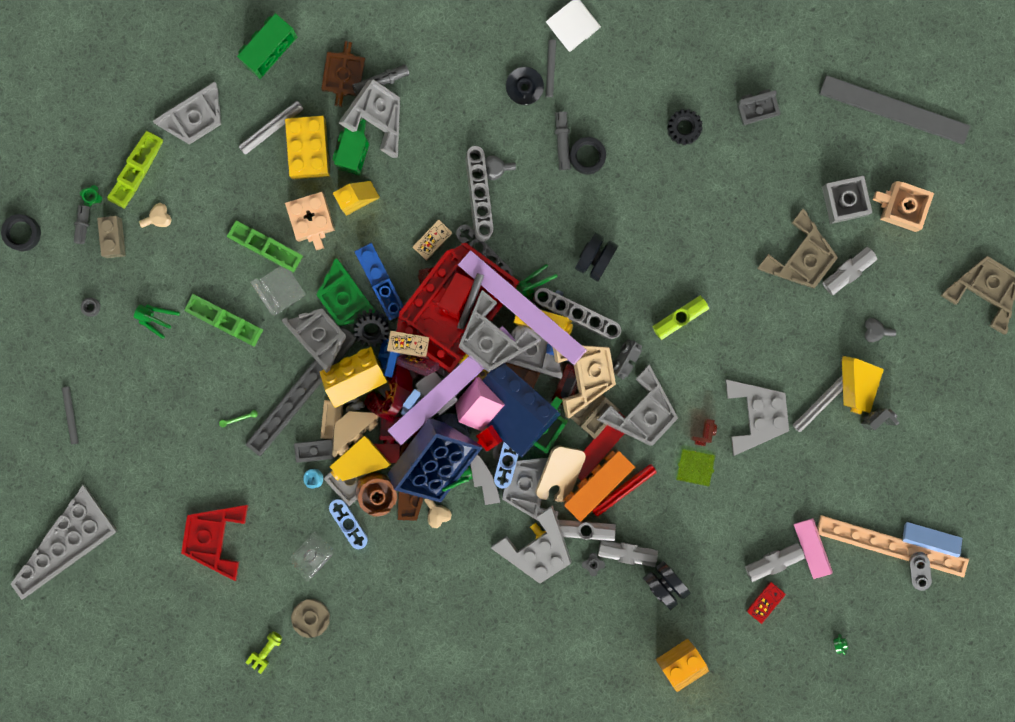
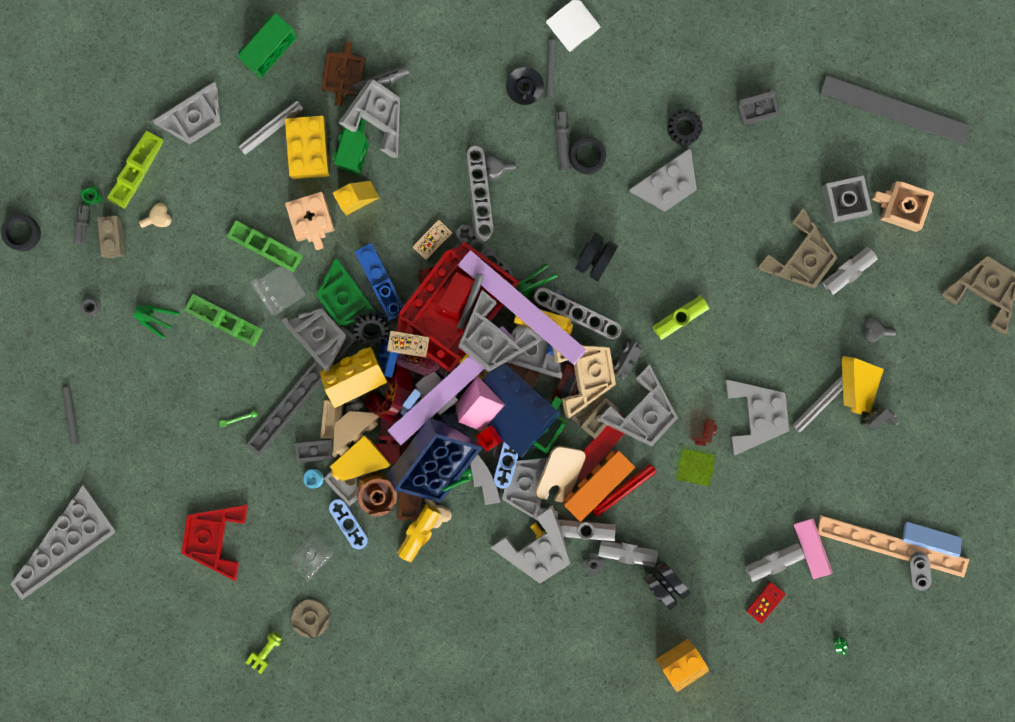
none -> yellow piece [397,504,441,562]
none -> light grey wing [629,149,697,212]

